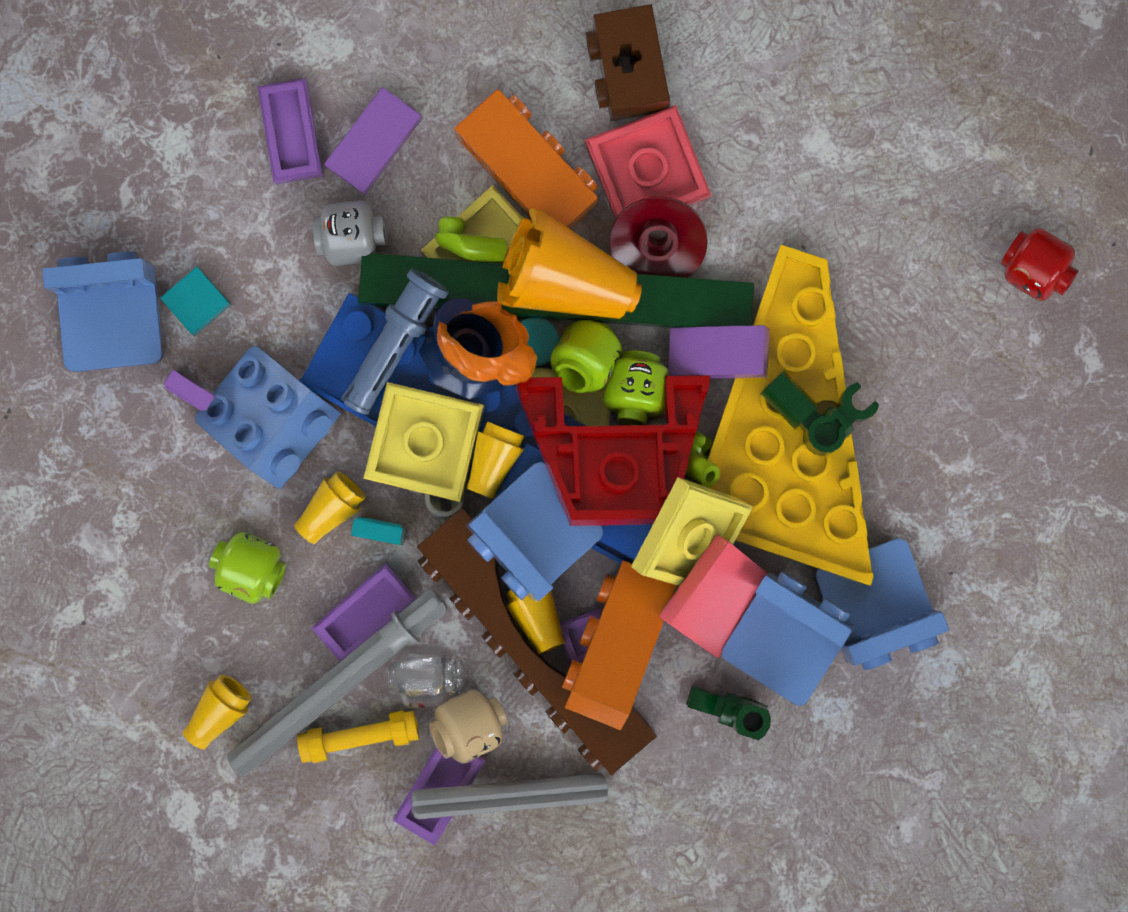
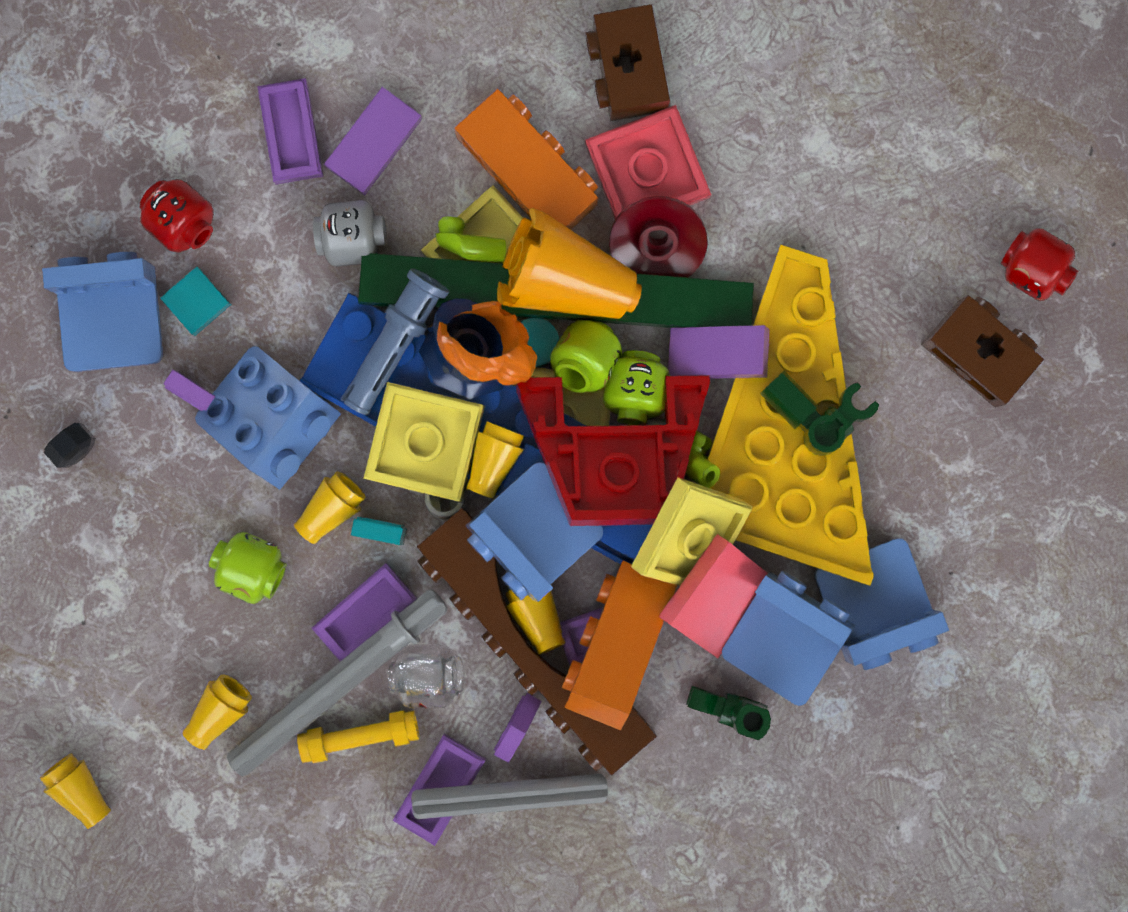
tan head [429,689,507,764] -> none
none -> yellow cone [40,753,111,829]
none -> black tile [44,422,96,468]
none -> red head [140,179,214,253]
none -> medium lavender tile [494,693,542,763]
none -> reddish brown brick [921,295,1044,408]

